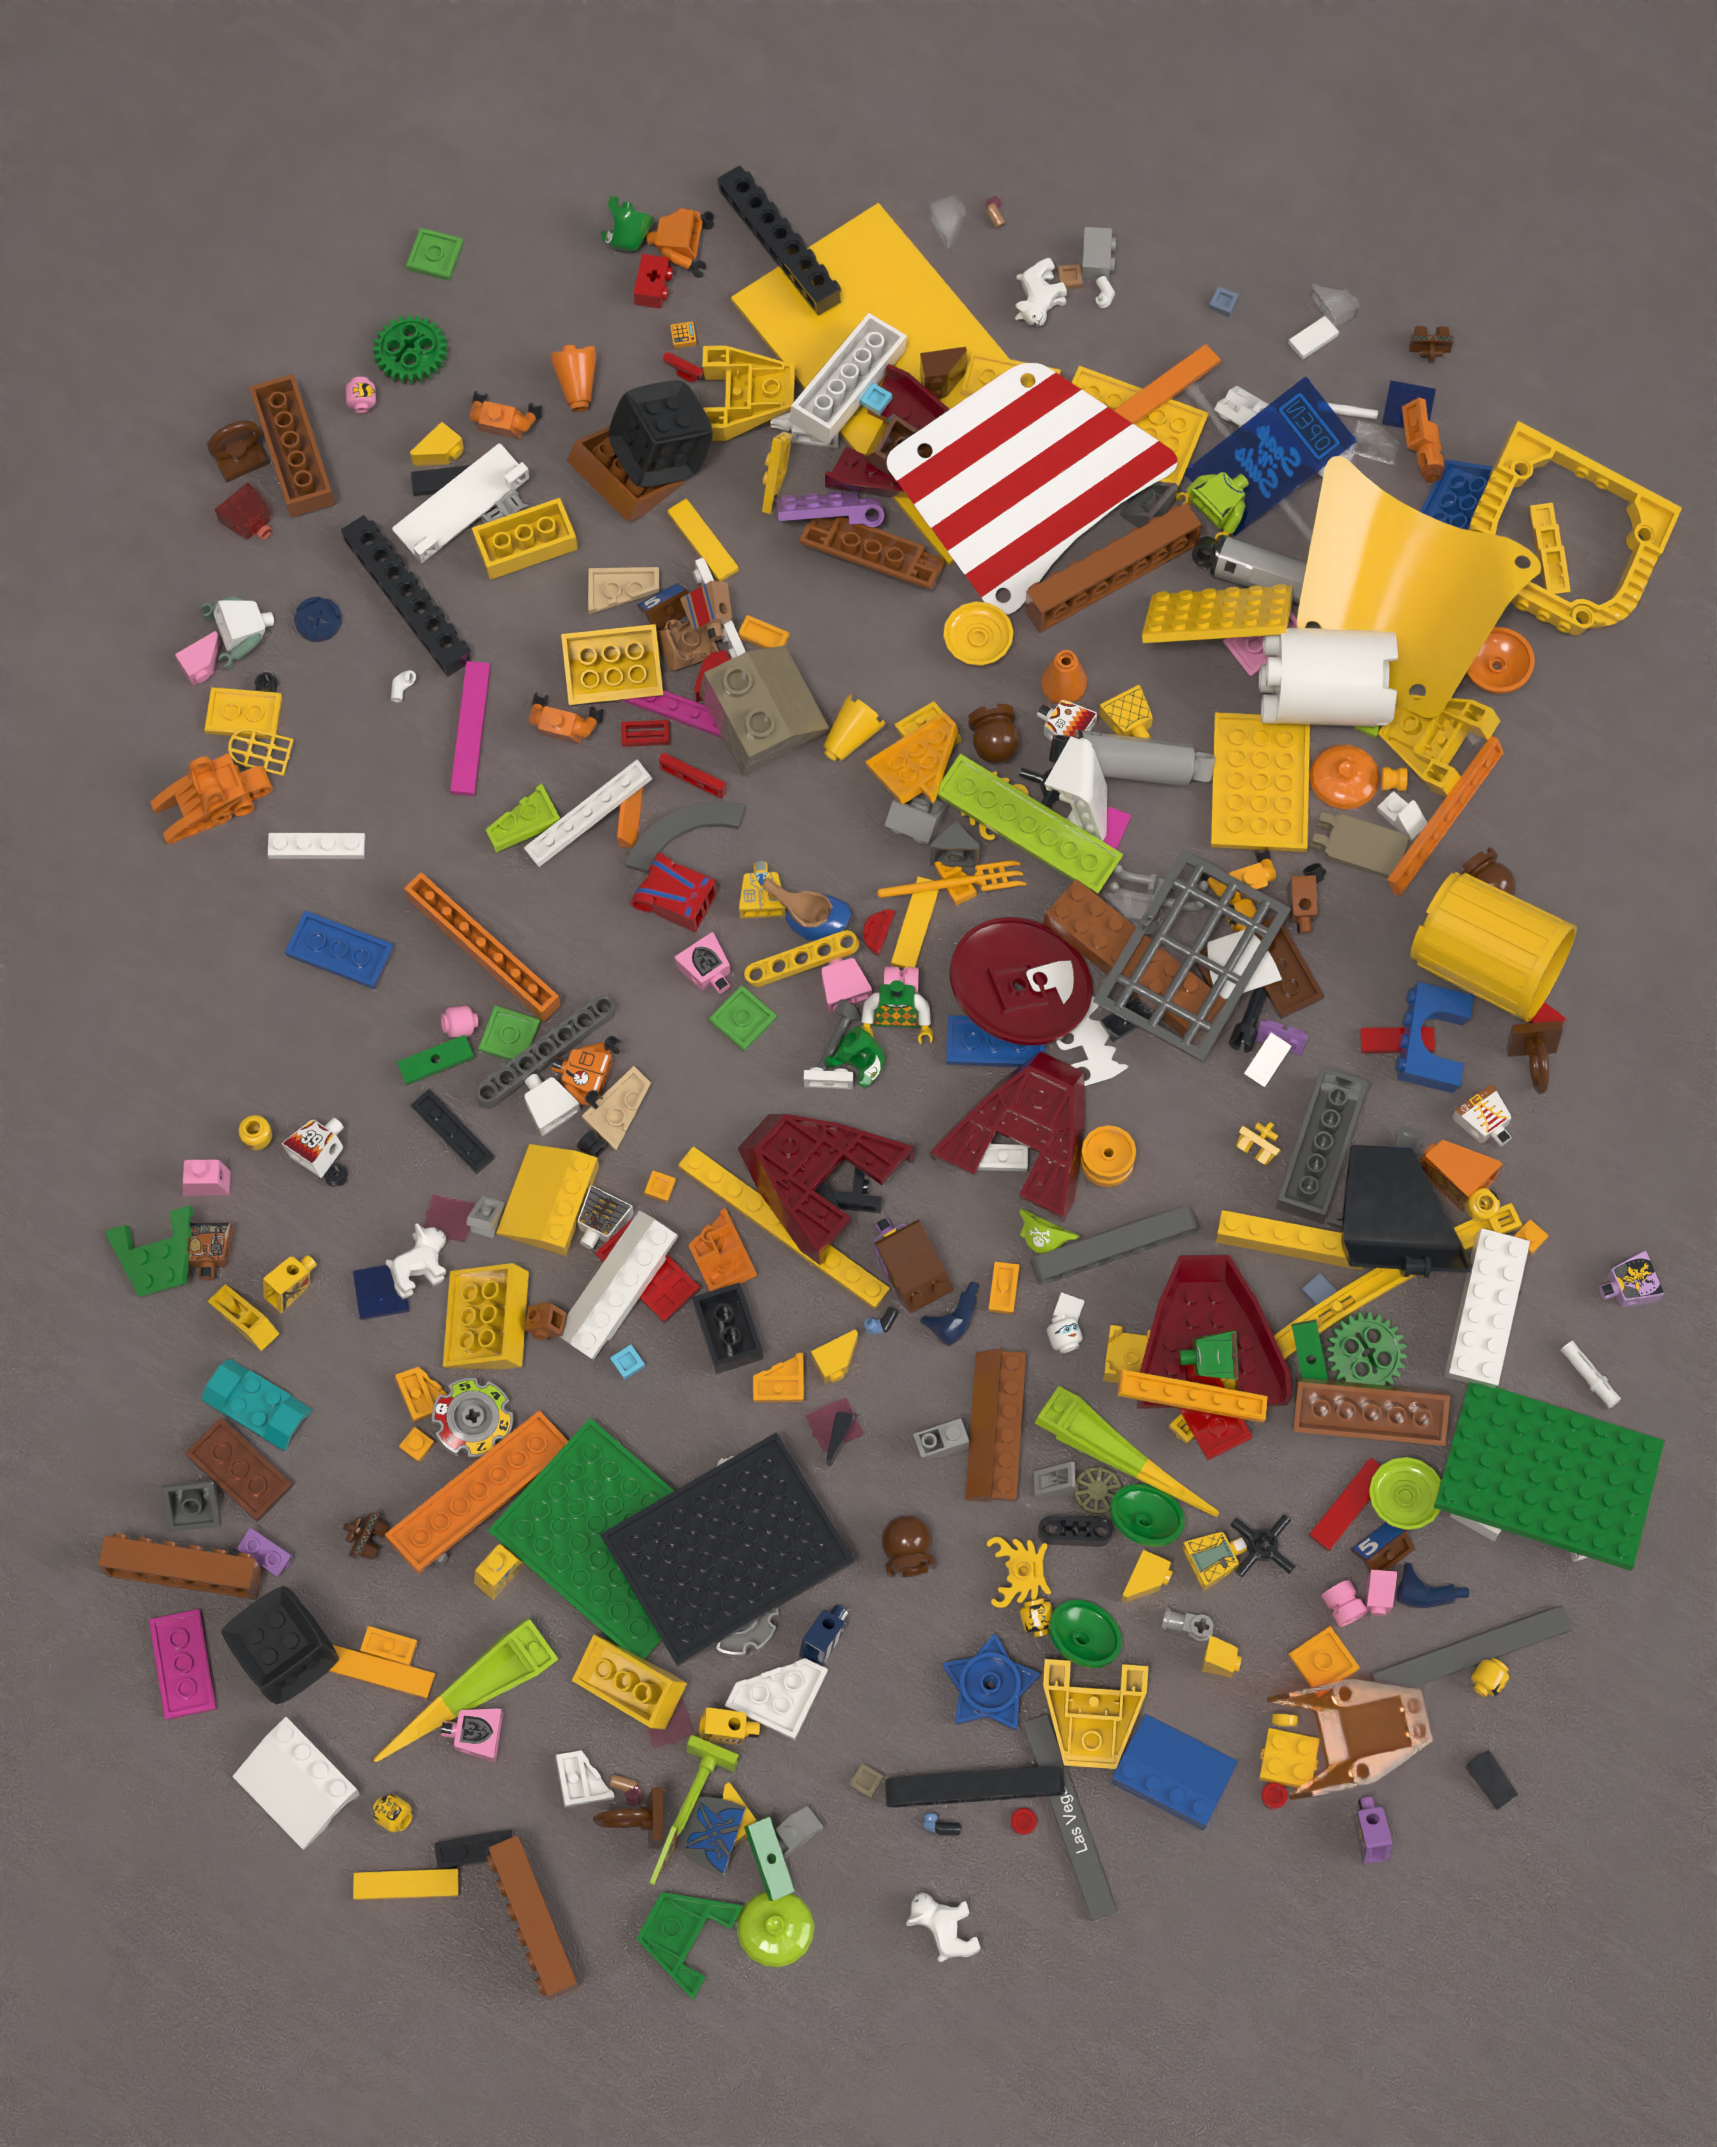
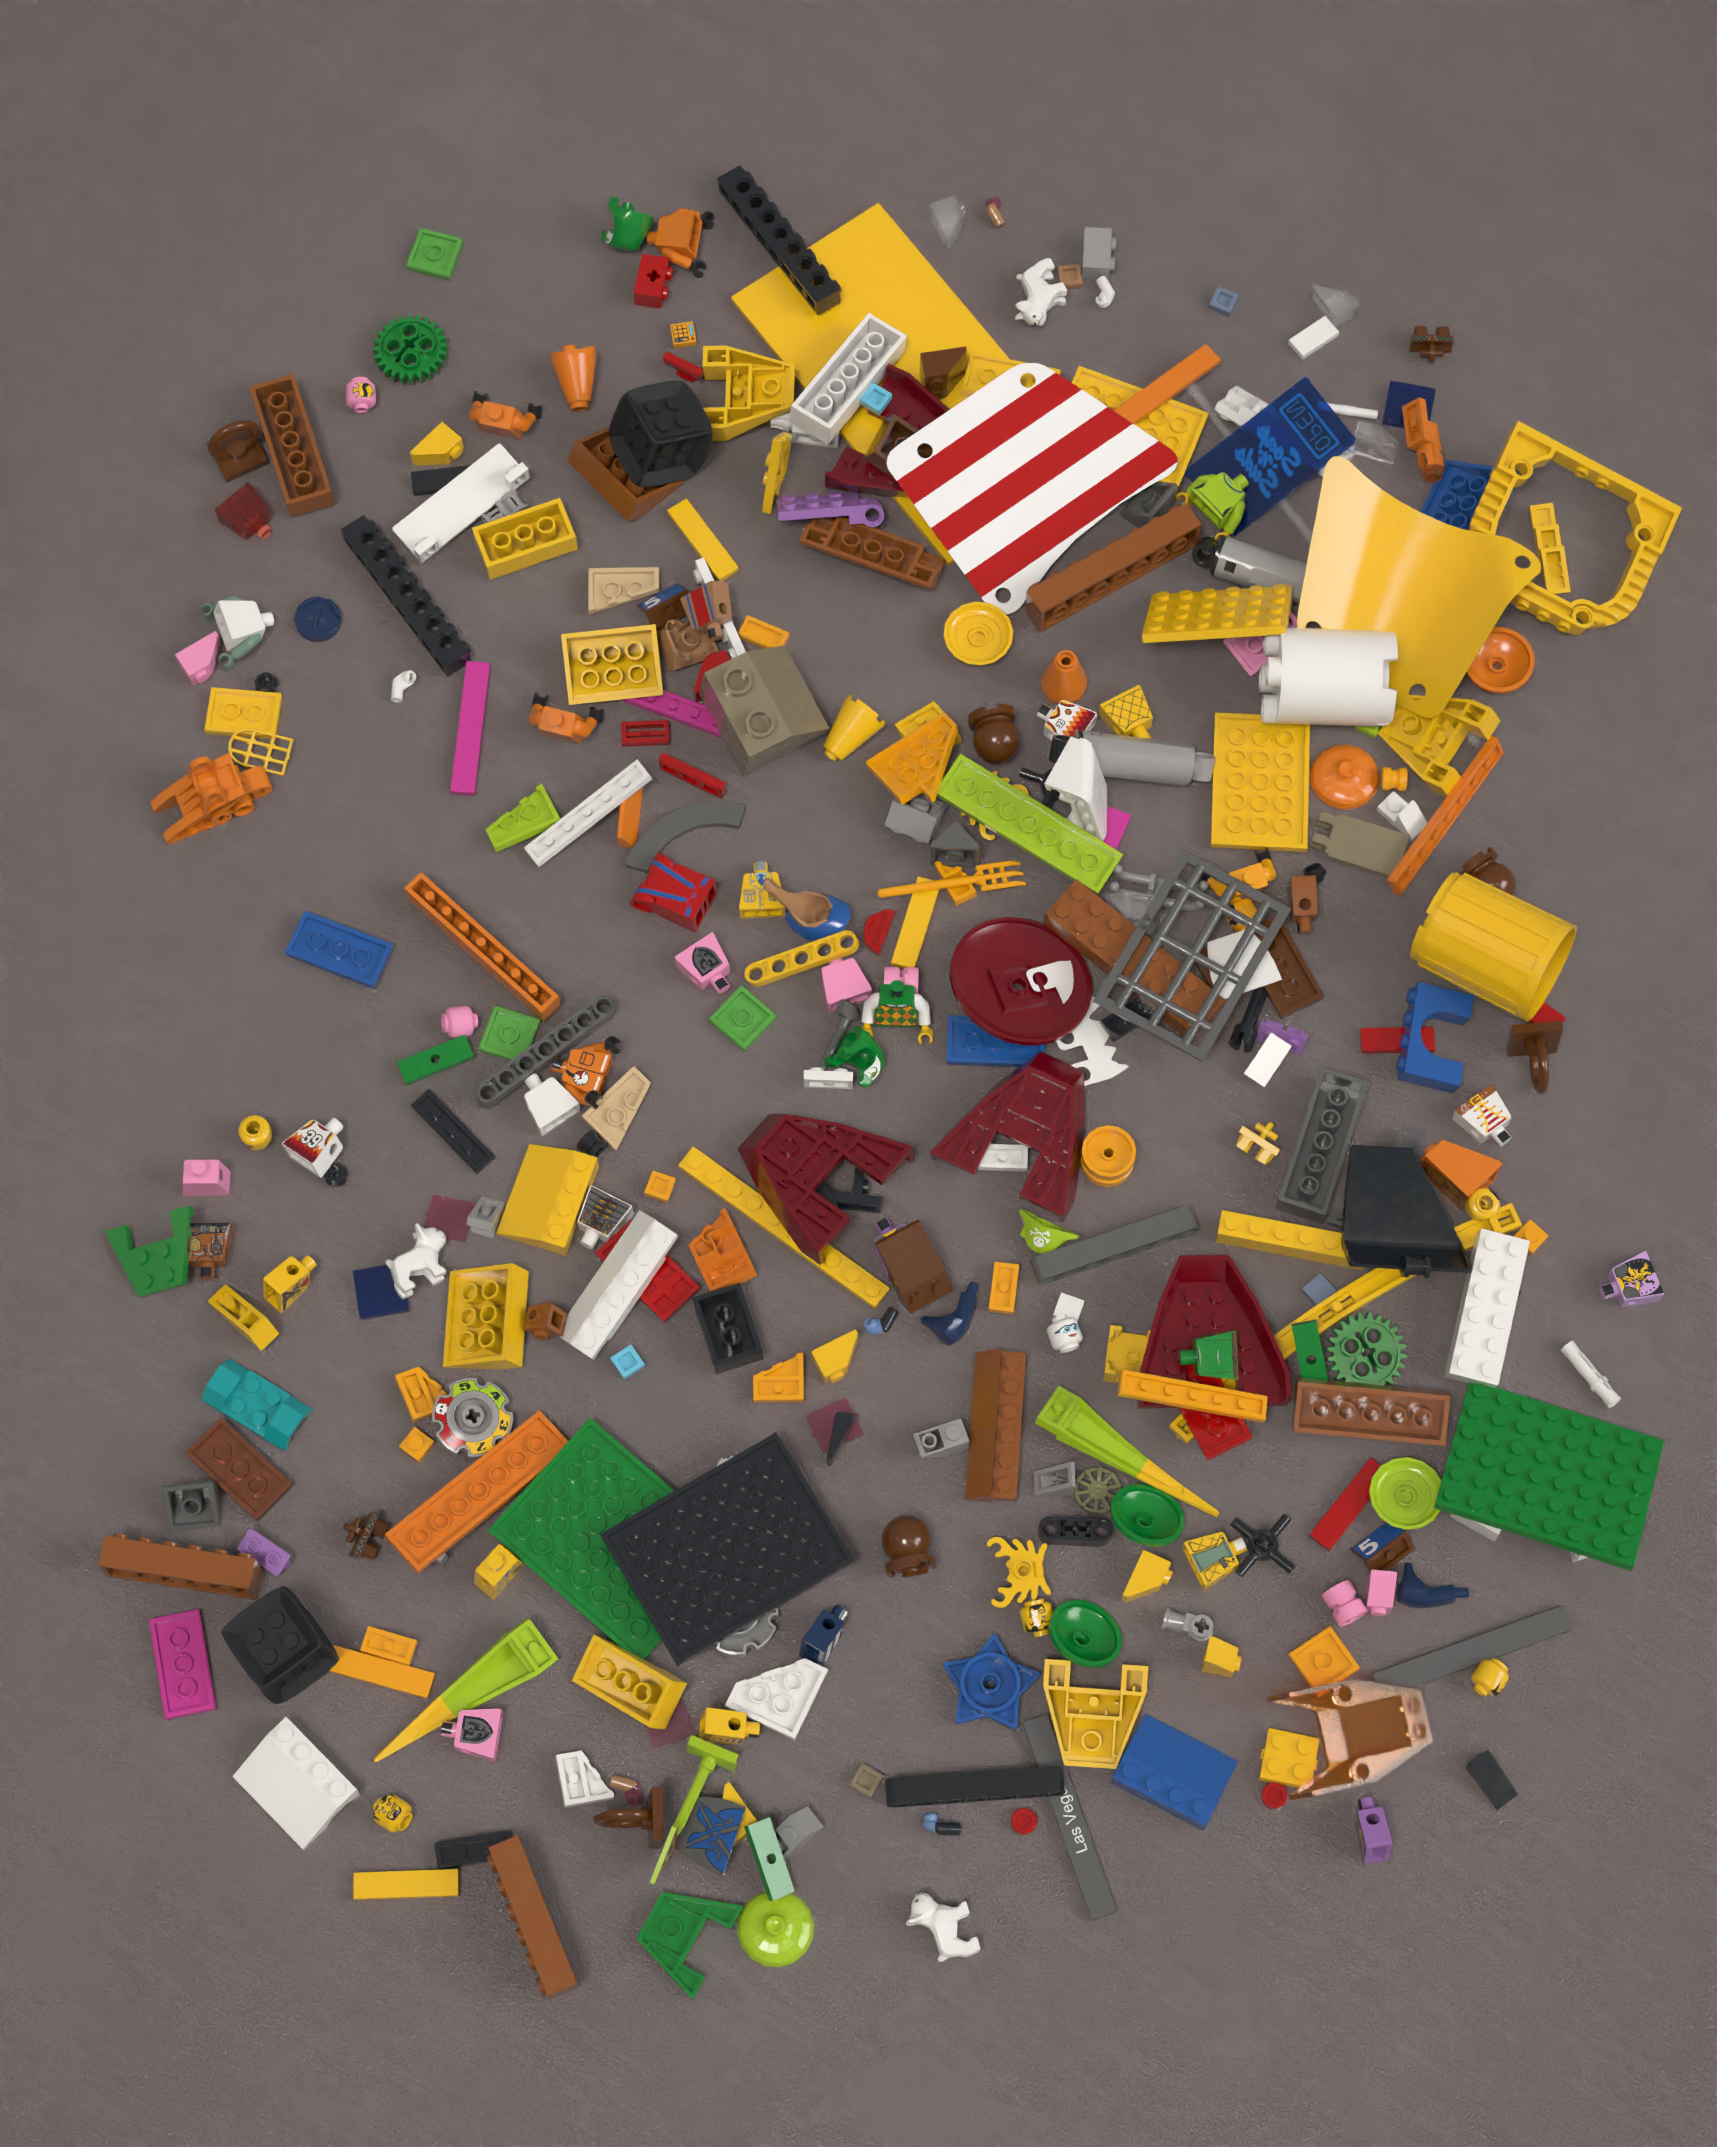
white plate [268,833,366,859] -> none
yellow tile [1272,1714,1298,1727] -> none

